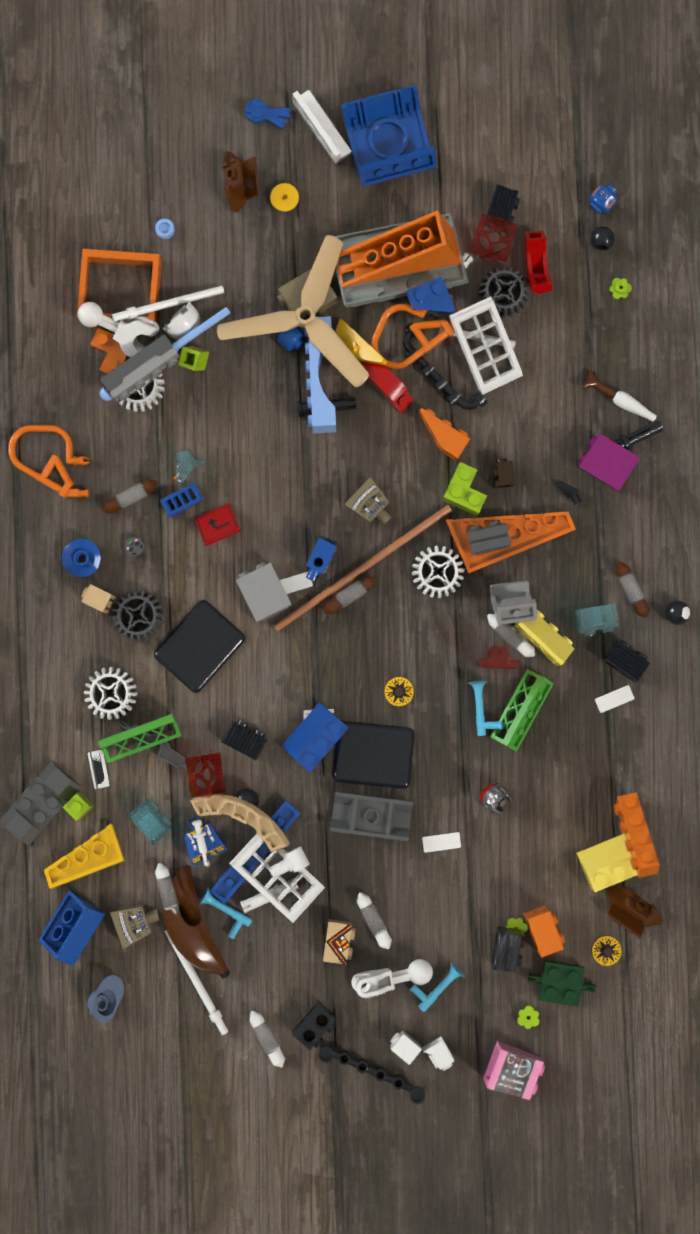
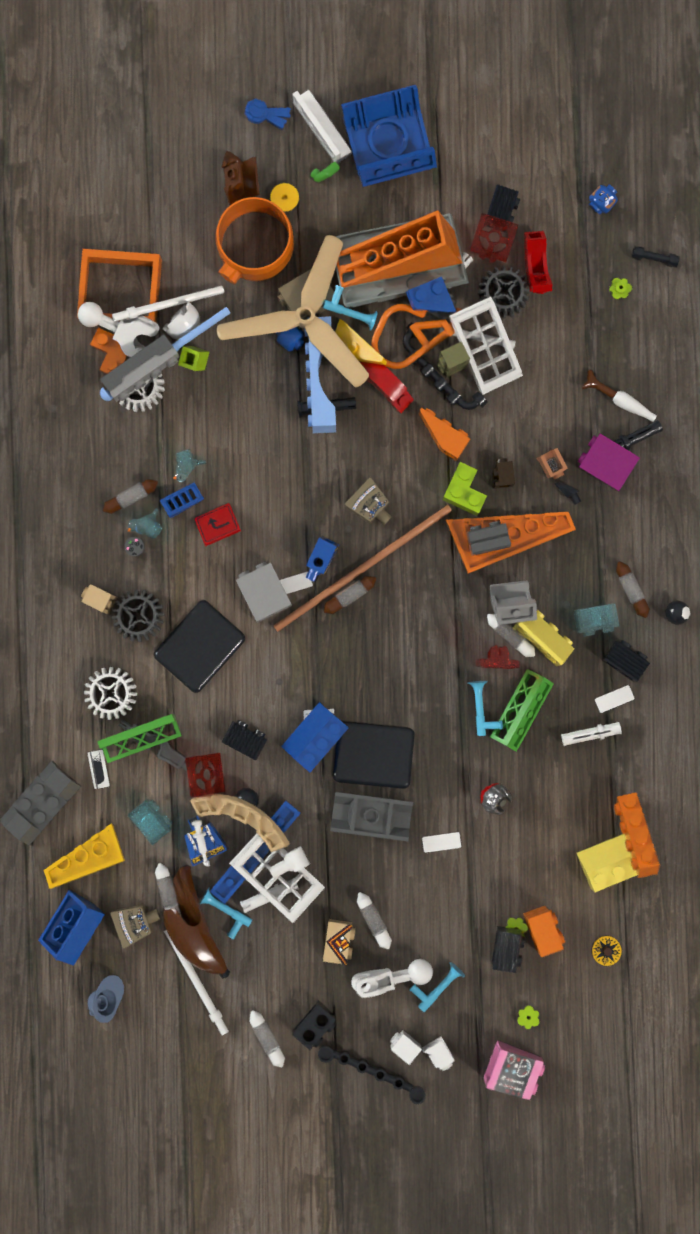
orange piece [8,425,90,498] -> none
blue dish [62,539,101,577] -> none
lime brick [63,792,94,821] -> none
light blue tile [155,219,175,239] -> none
piece [385,677,414,706] -> none
white gear [412,546,464,598] -> none
dark green plate [528,960,595,1007] -> none
black piece [590,226,615,250] -> none
reddish brown piece [607,884,664,938] -> none
none -> clear light blue animal [128,508,162,539]
none -> orange cylinder [216,197,294,285]
none -> bright green arm [311,162,340,182]
none -> medium azure piece [323,285,377,331]
none -> olive brick [437,342,470,378]
none -> nougat window [536,448,568,480]
none -> white pin [561,722,622,746]
none -> black bar [631,246,680,268]

